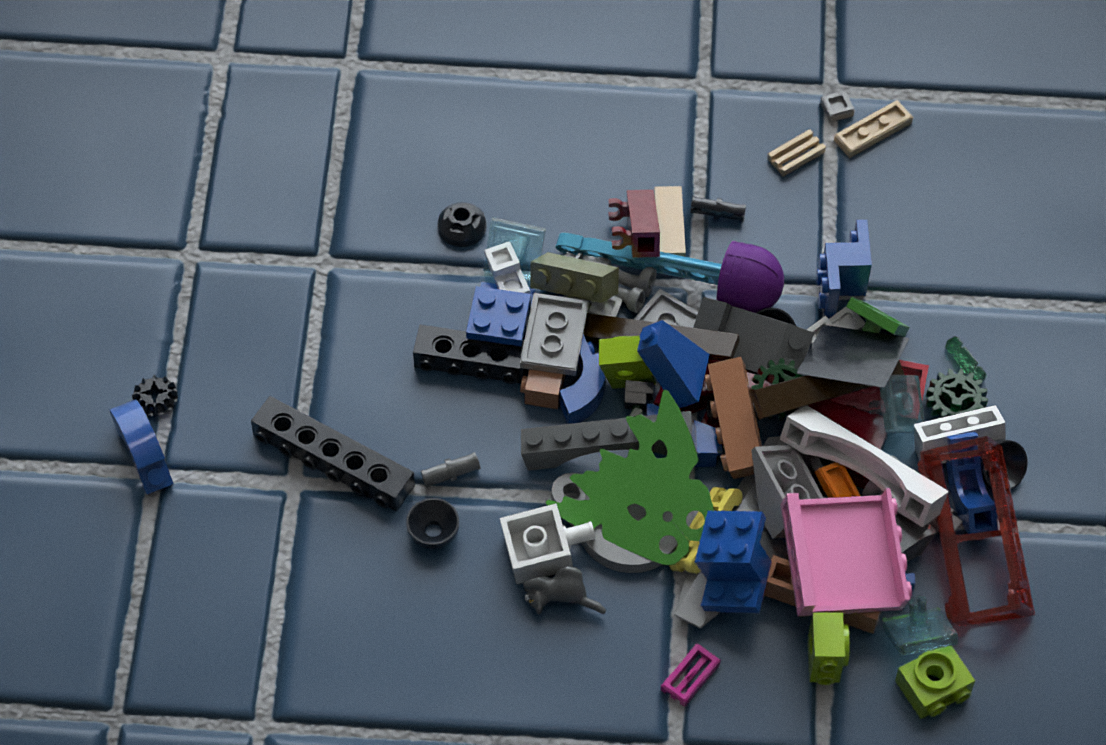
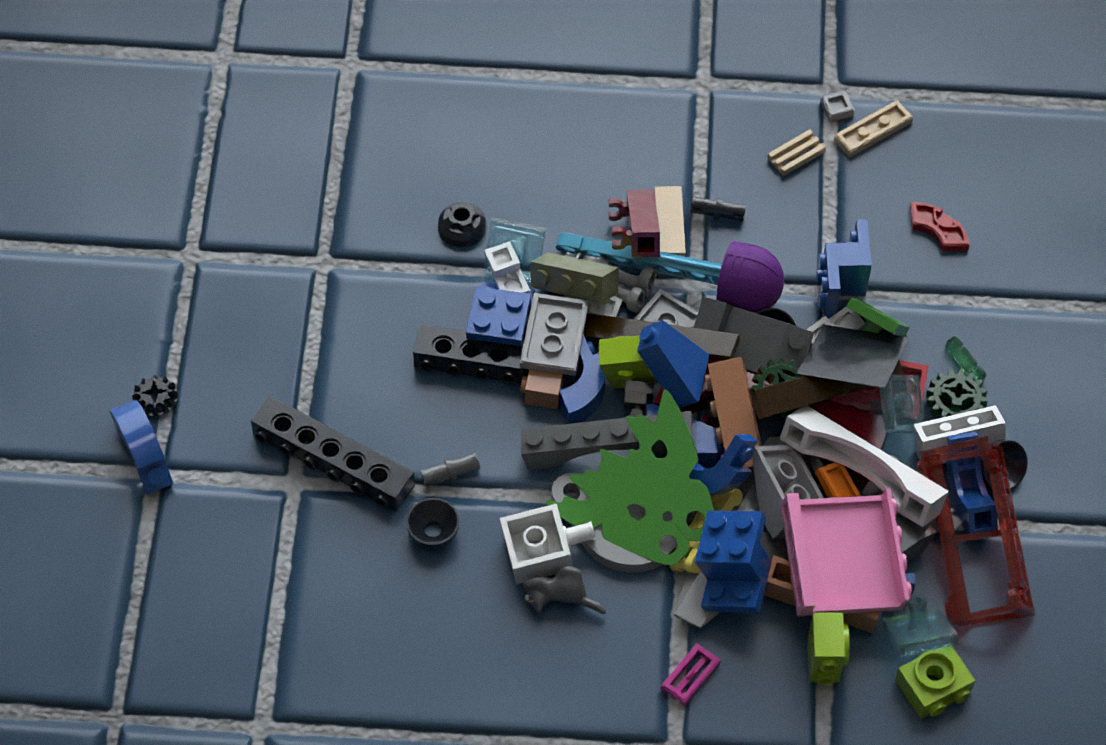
none -> blue arch [689,434,758,496]
none -> tile [909,202,970,251]

